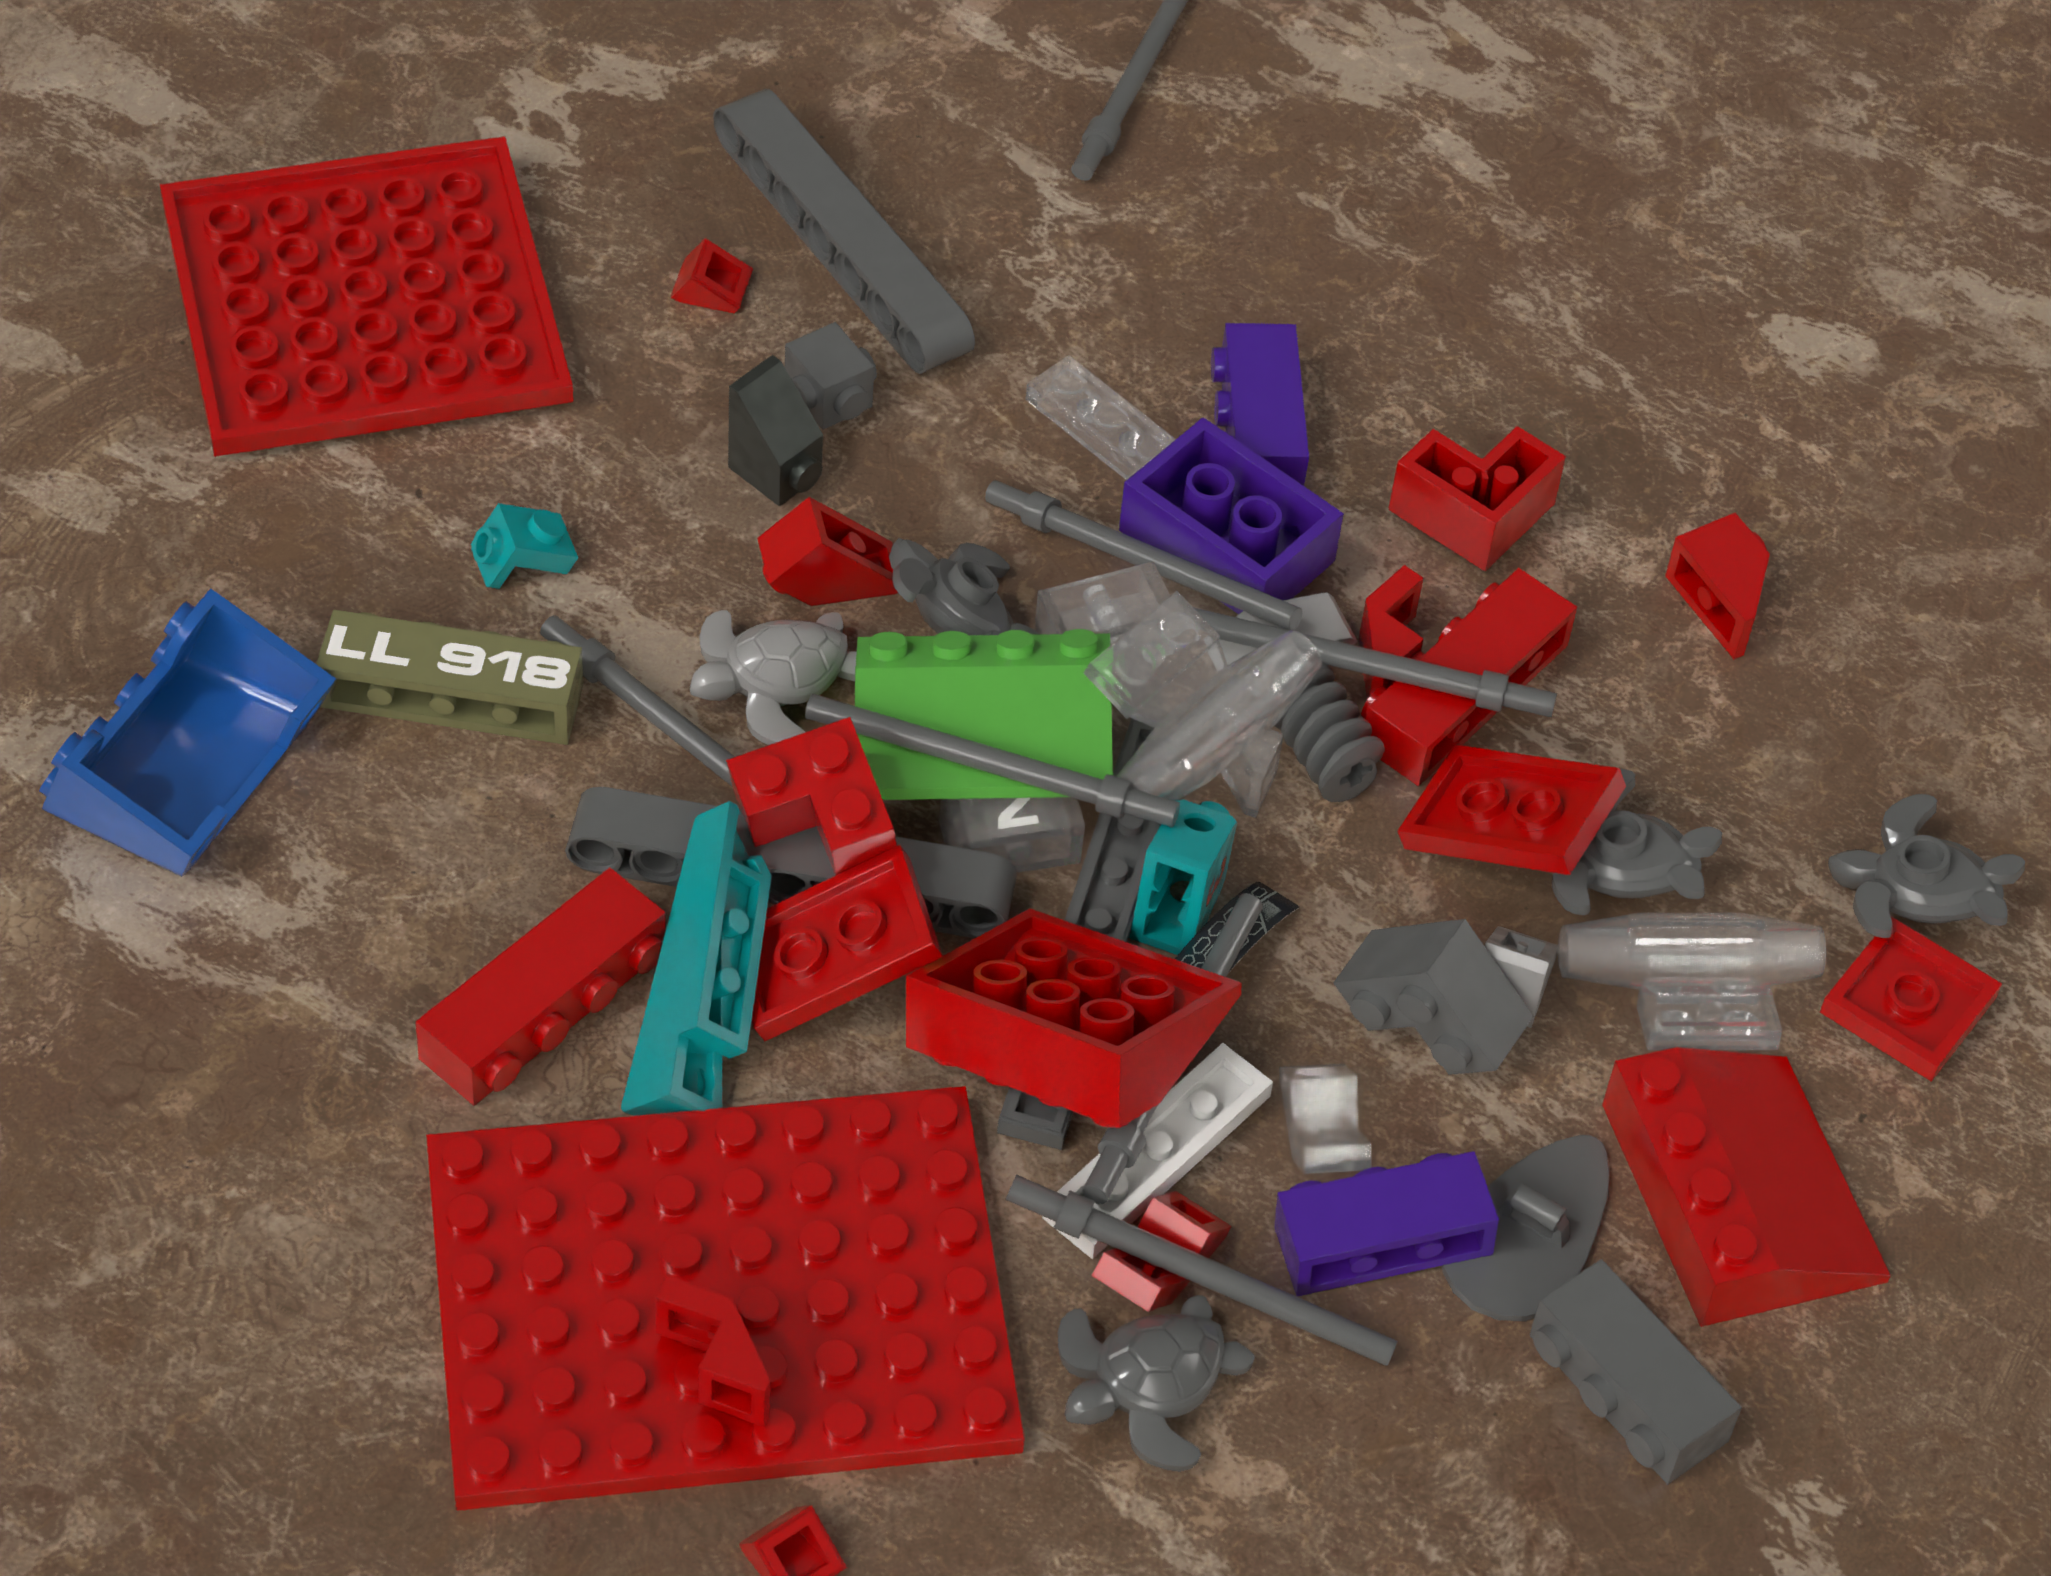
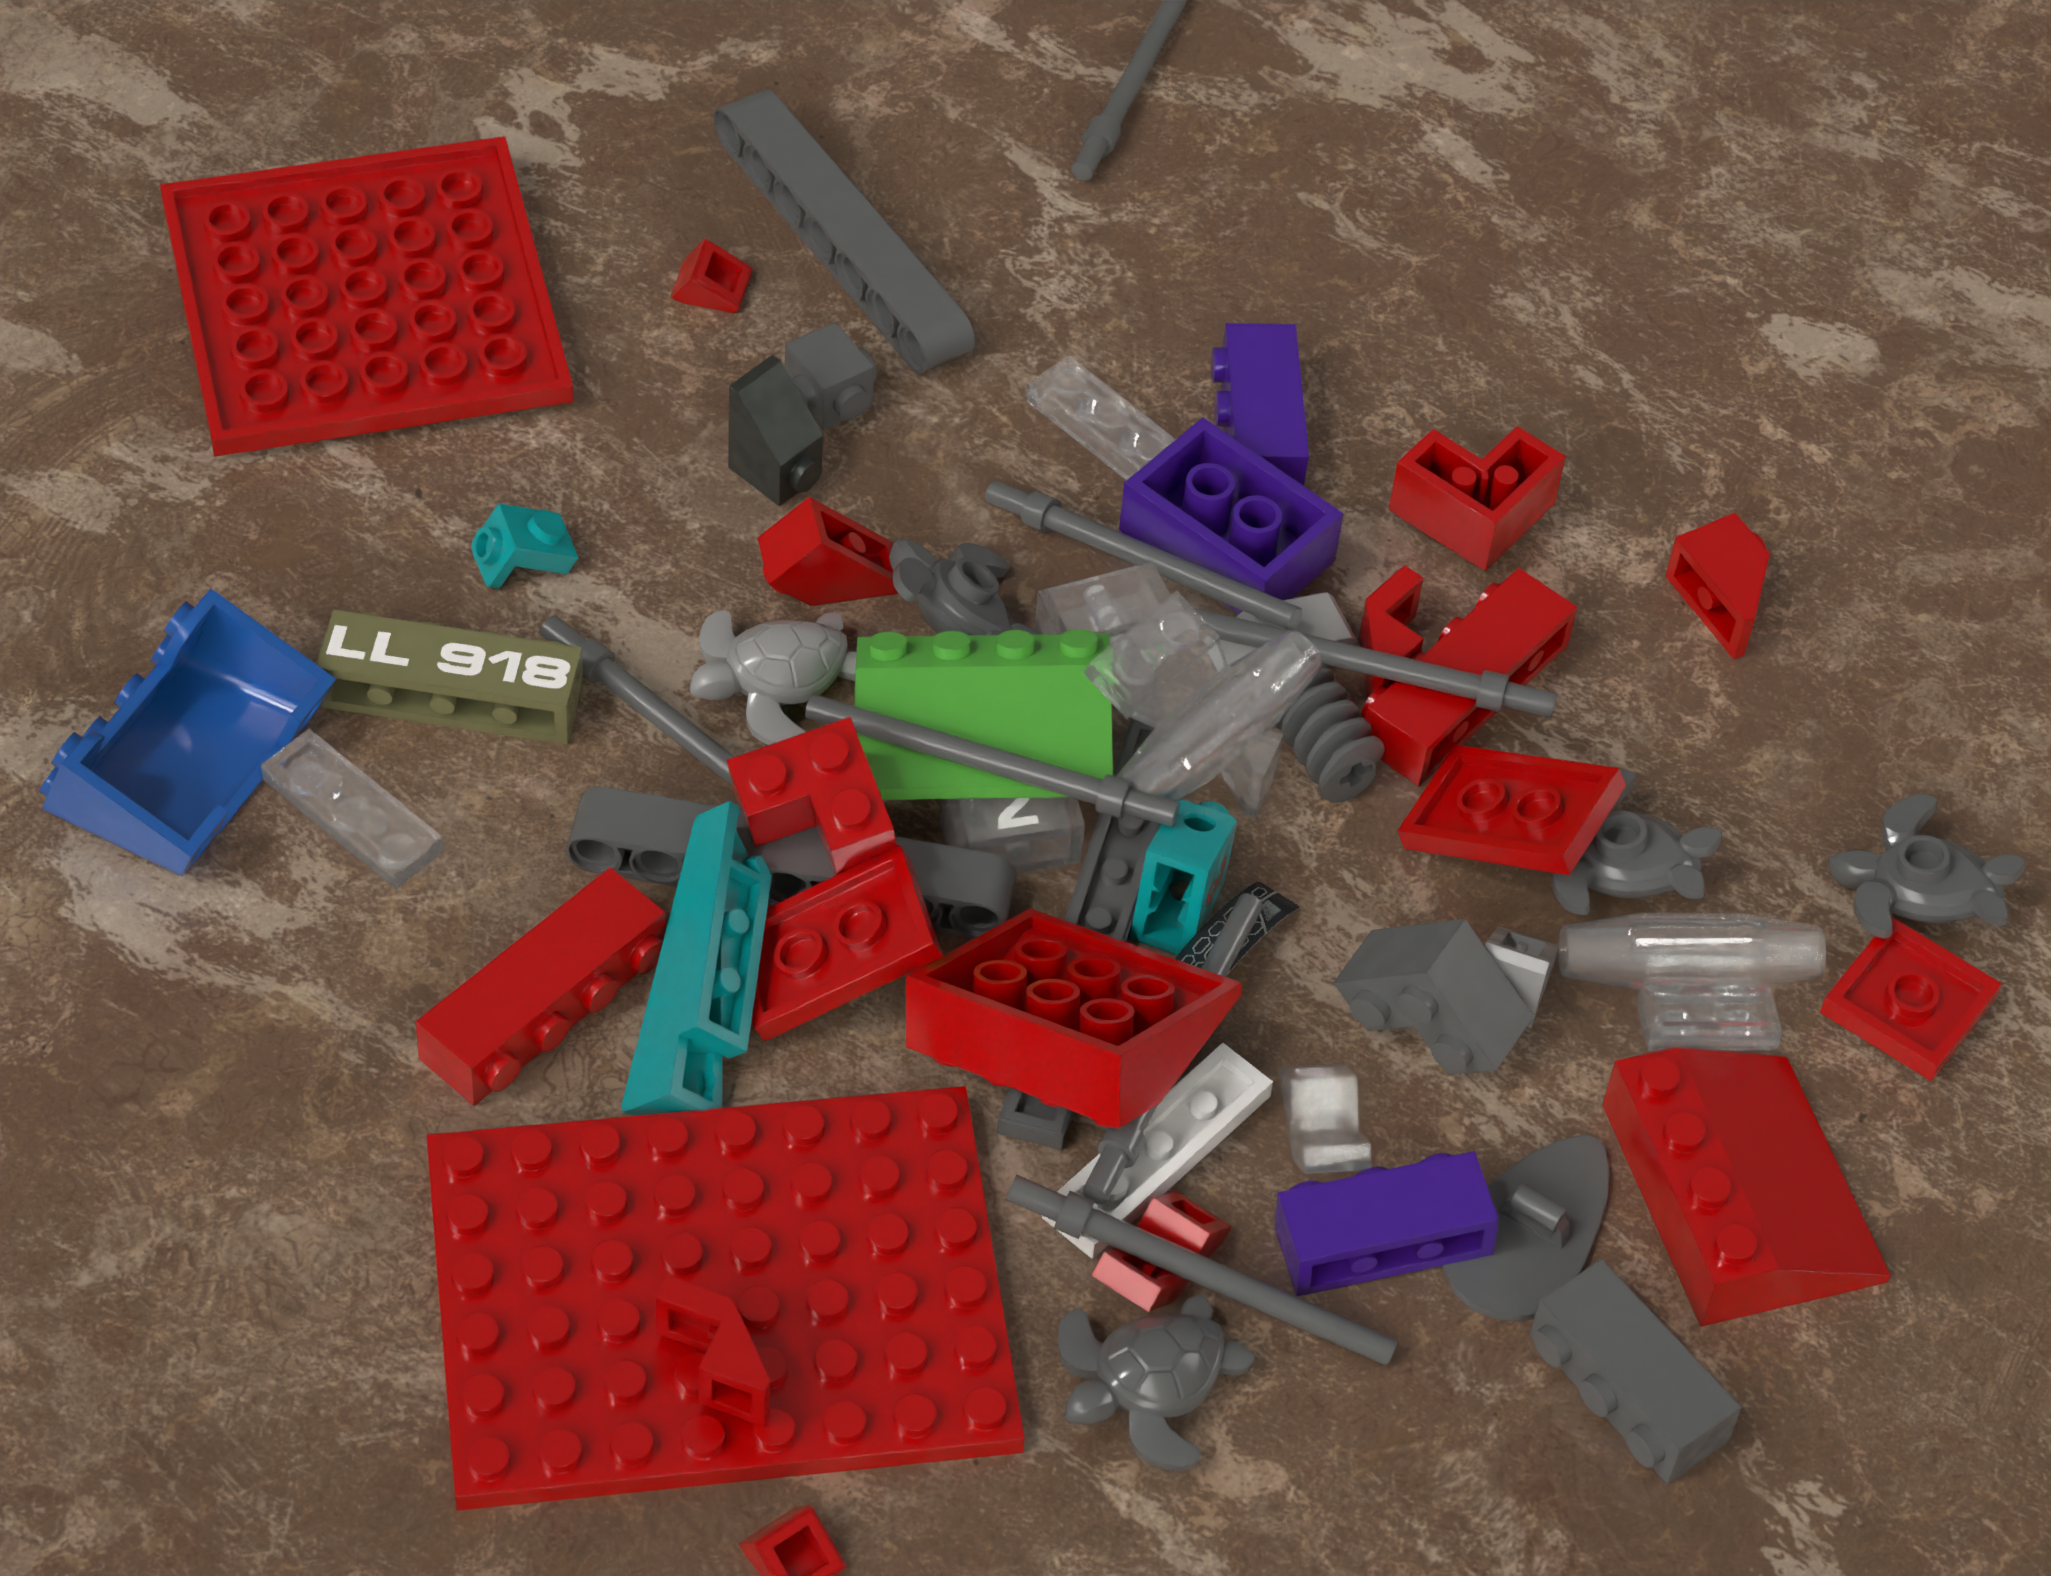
none -> clear plate [261,729,444,889]

